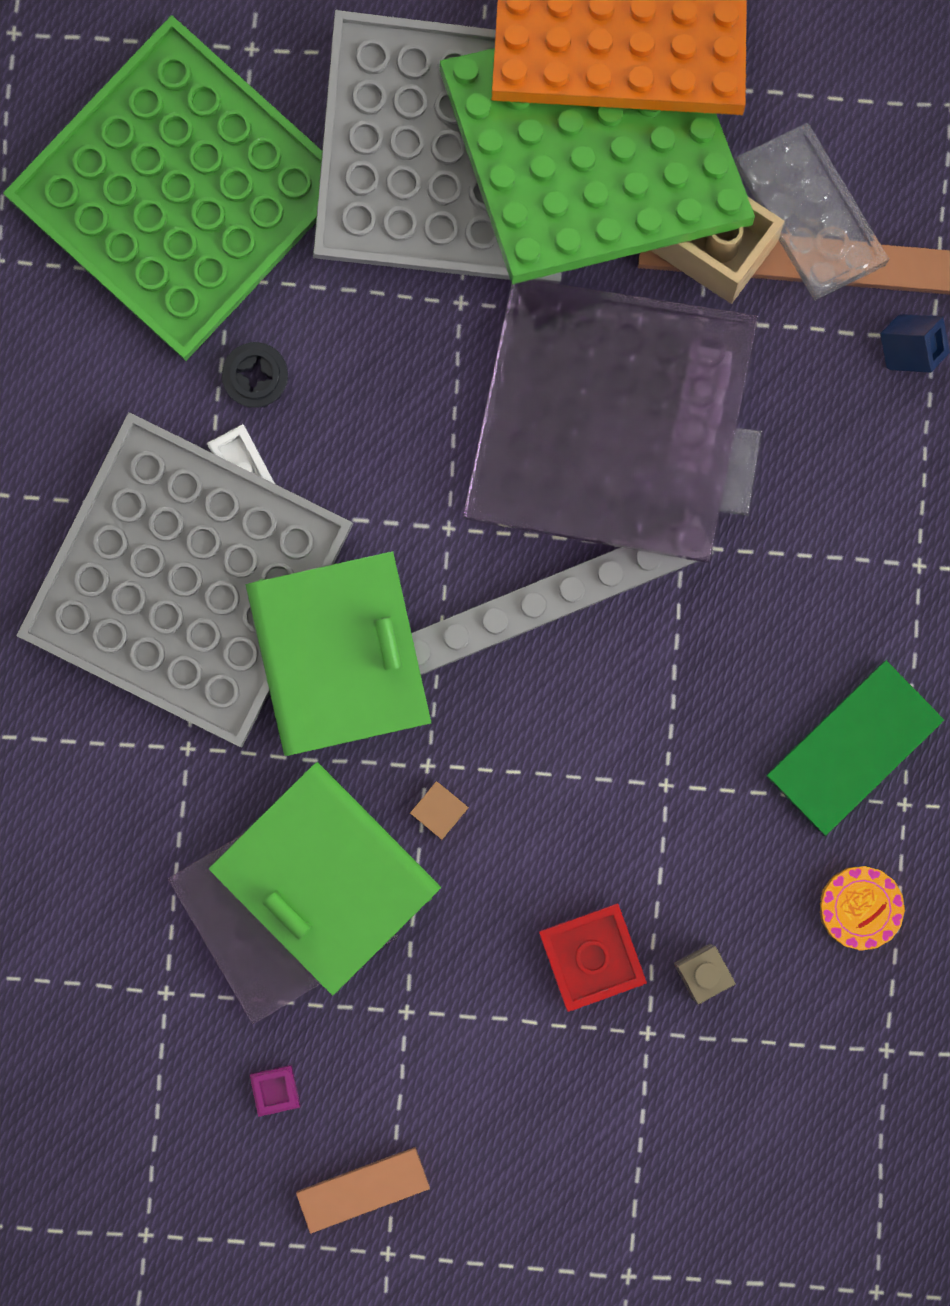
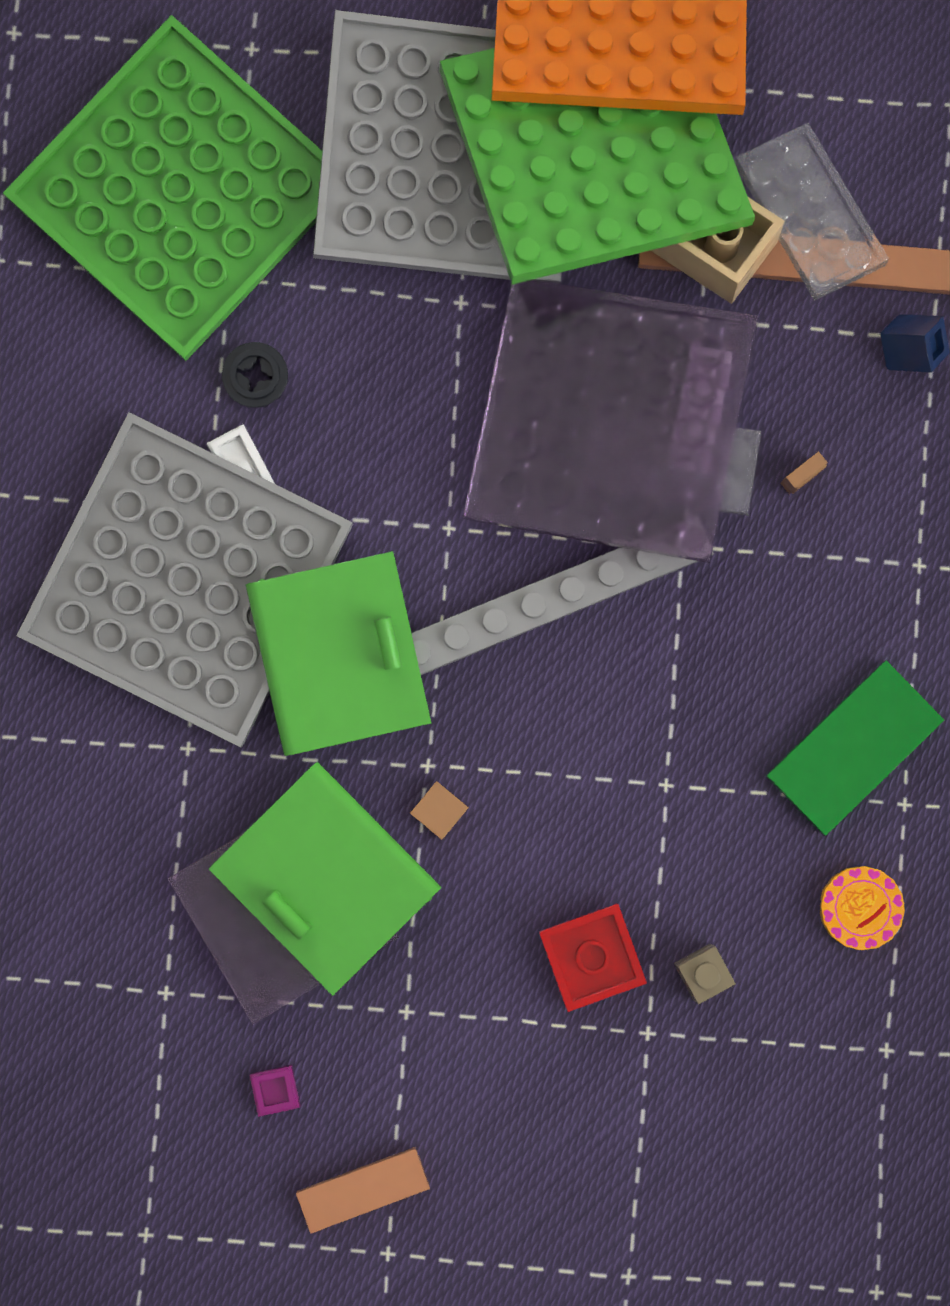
none -> medium nougat tile [781,451,828,494]

